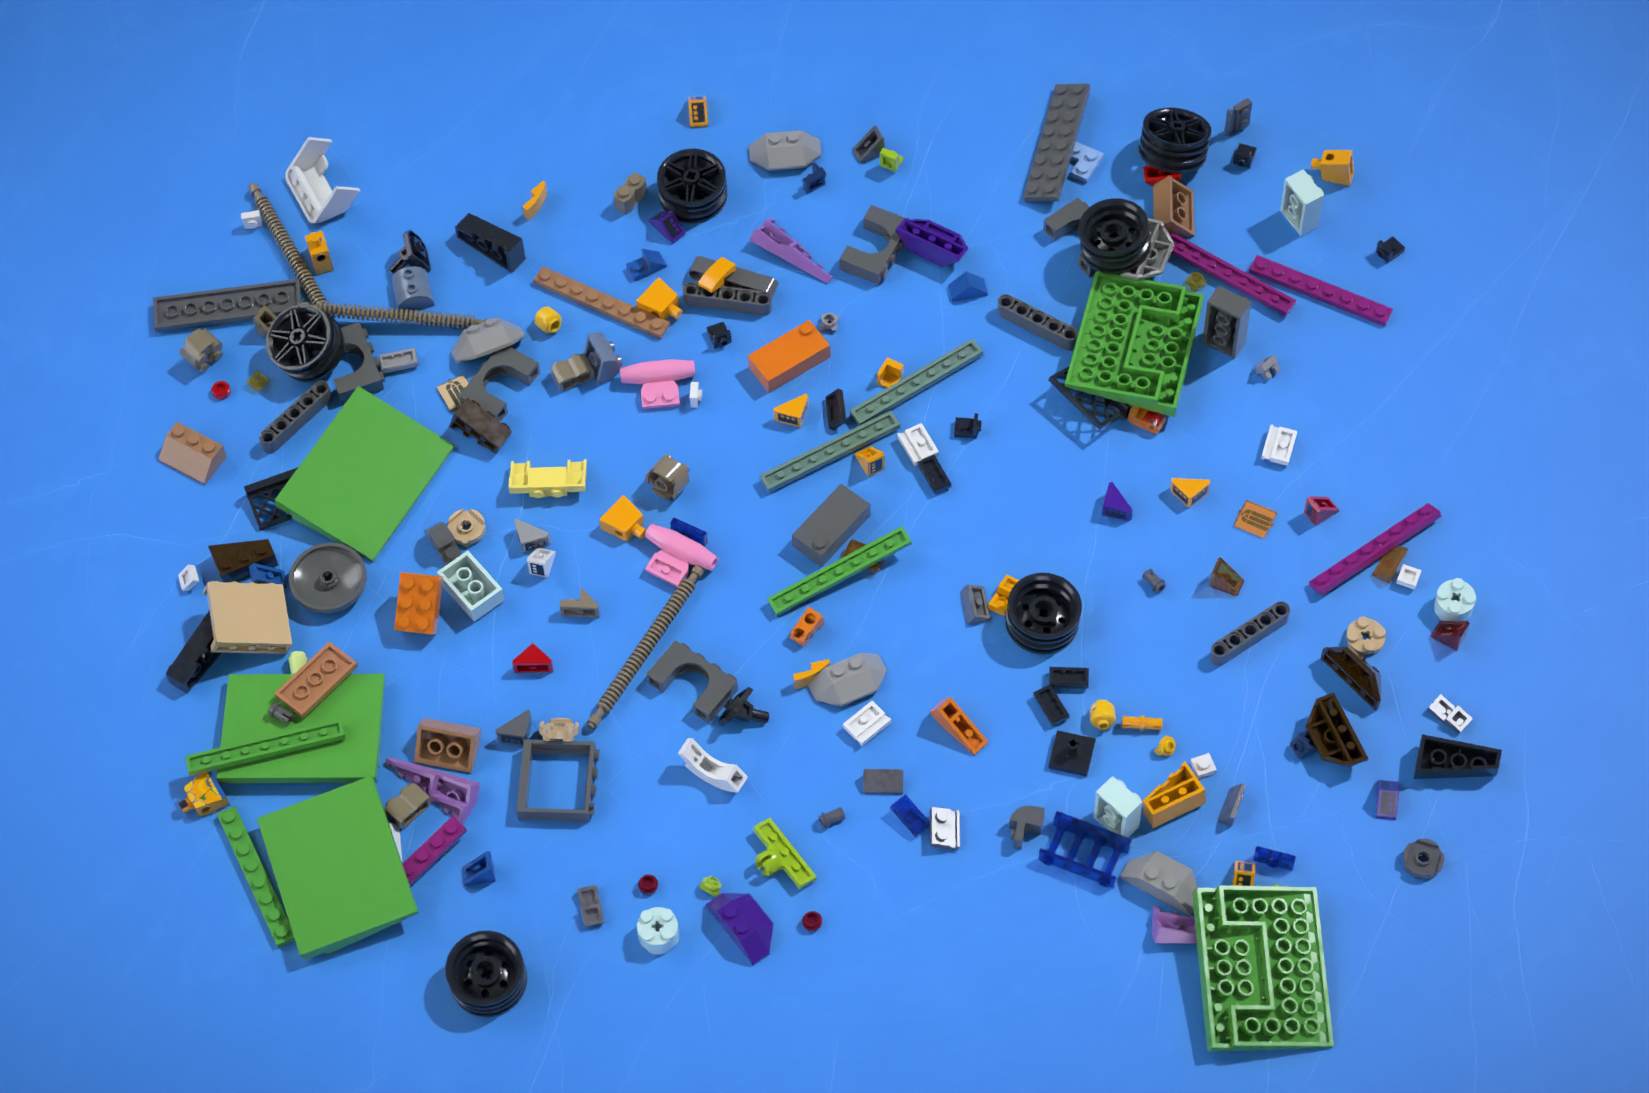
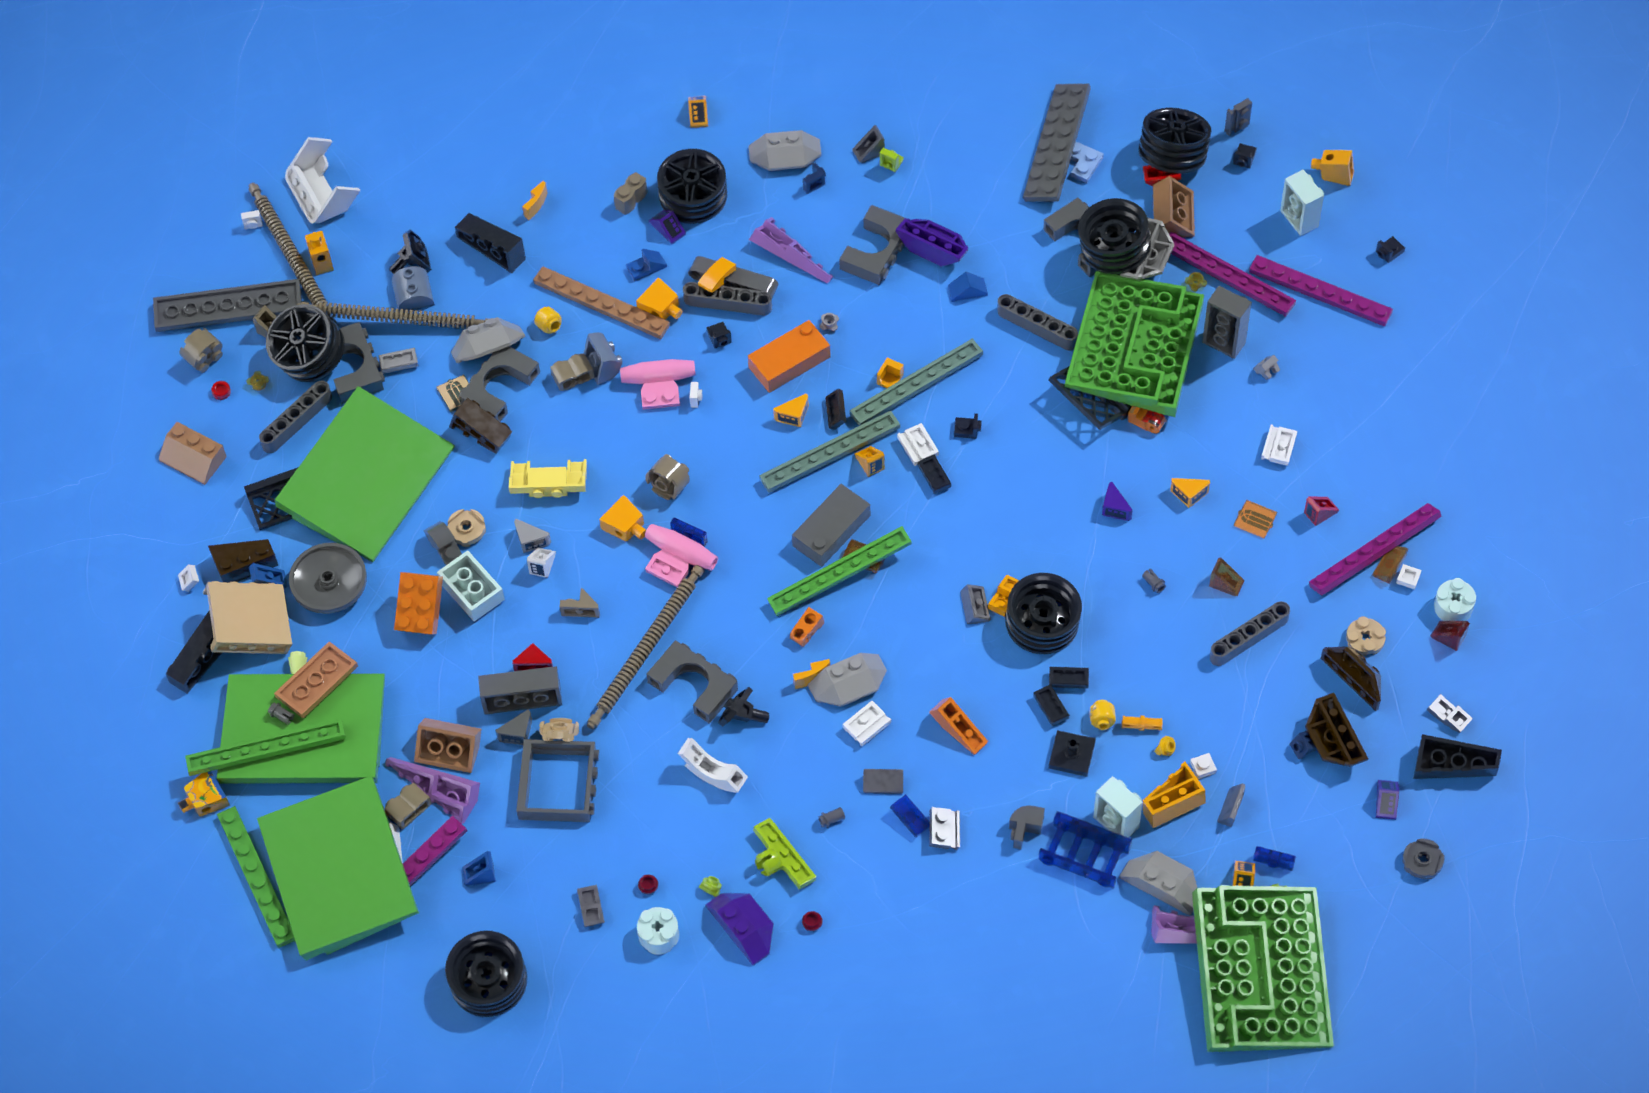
none -> dark grey brick [478,666,562,715]

